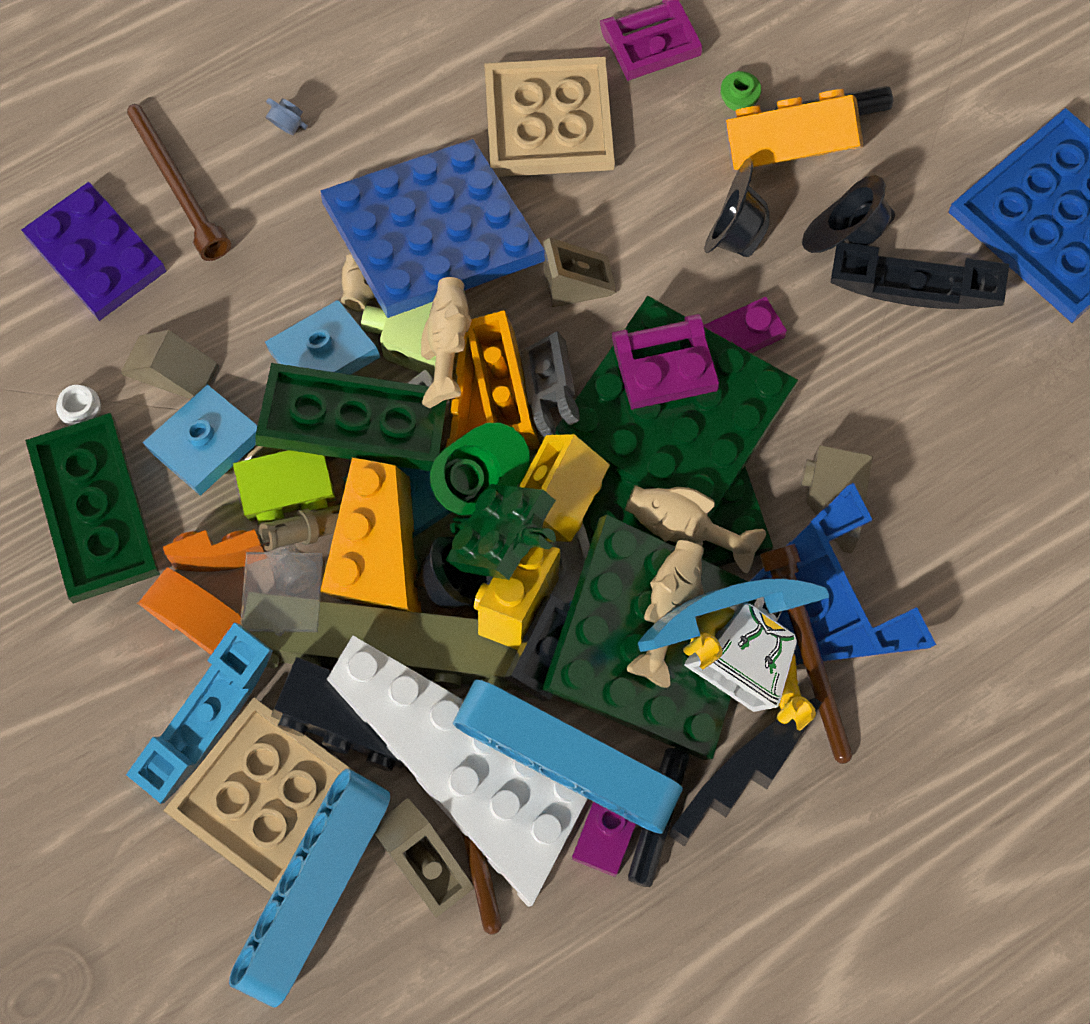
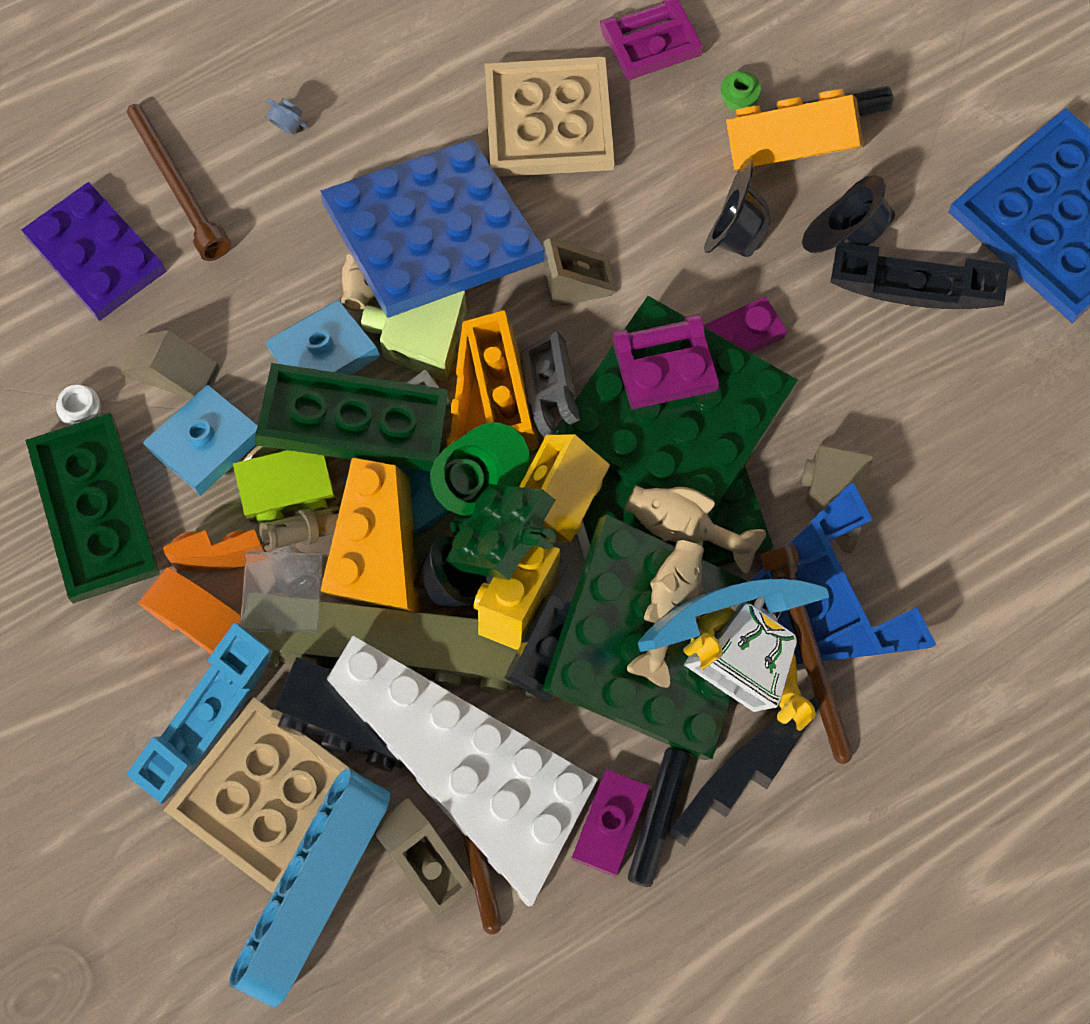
tan animal [421,277,472,408] -> none
dark azure beam [453,680,683,834] -> none

